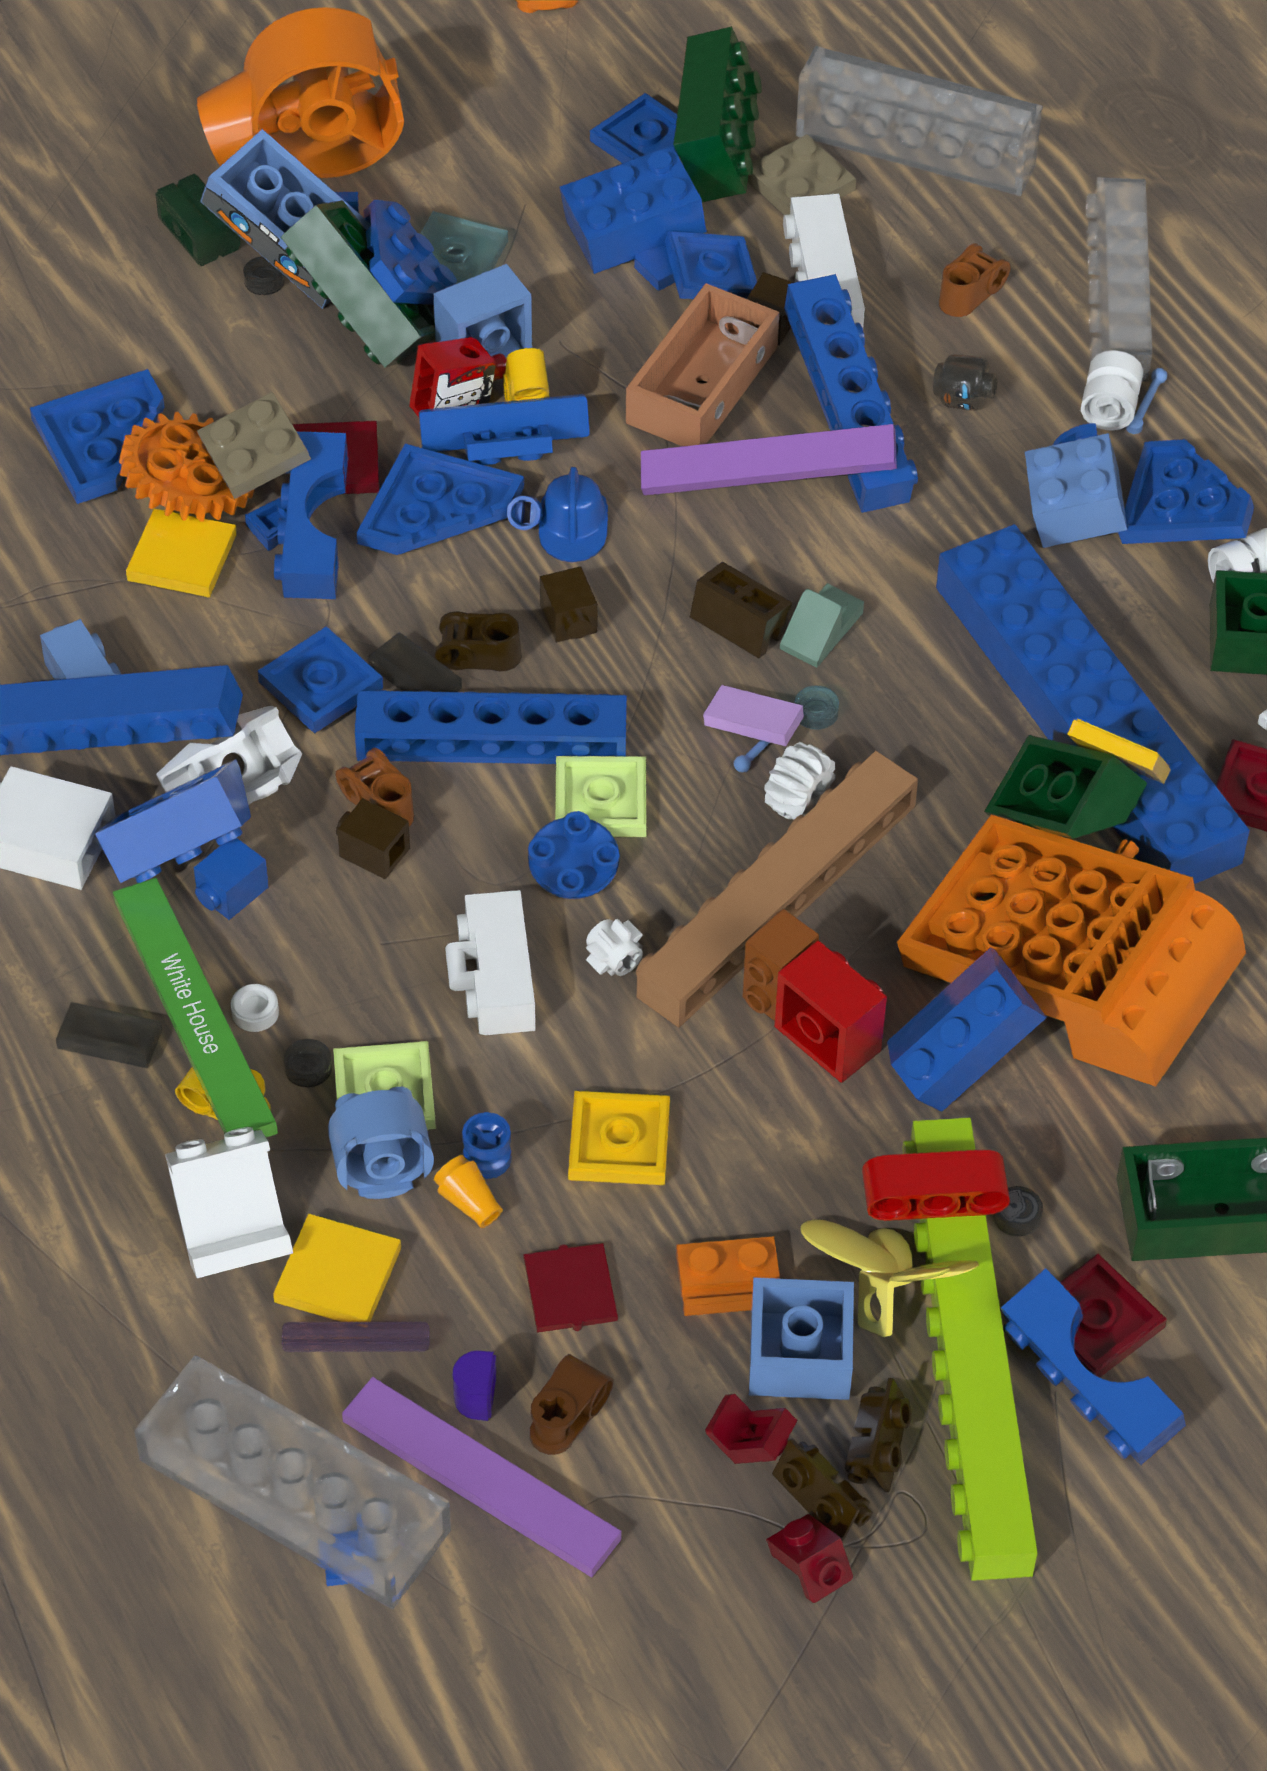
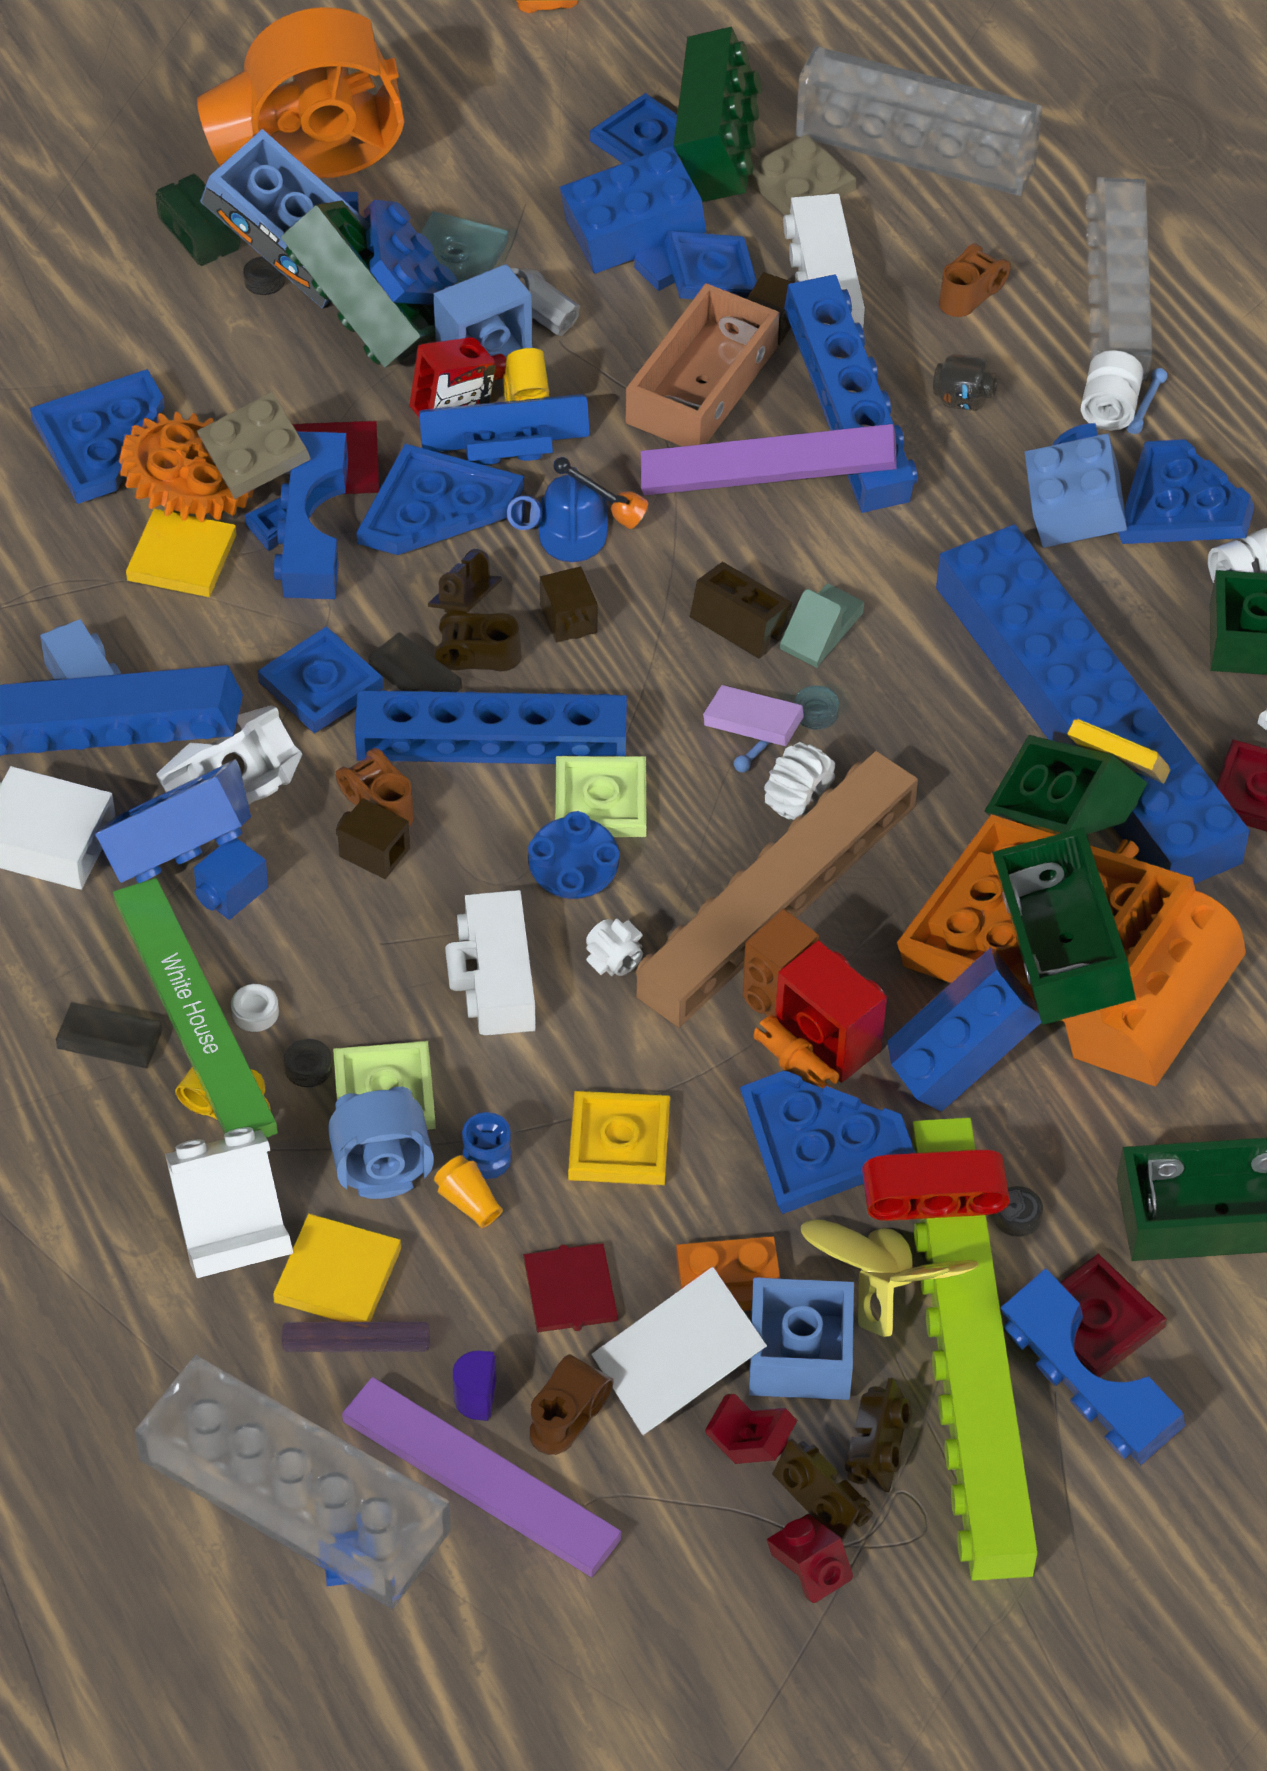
none -> dark brown hinge [428,549,502,613]
none -> light grey piece [510,268,581,336]
none -> hinge [553,457,648,529]
none -> white sticker [592,1267,767,1435]
none -> blue plate [740,1070,916,1214]
none -> orange pin [753,1015,839,1089]
none -> dark green piece [992,827,1136,1025]

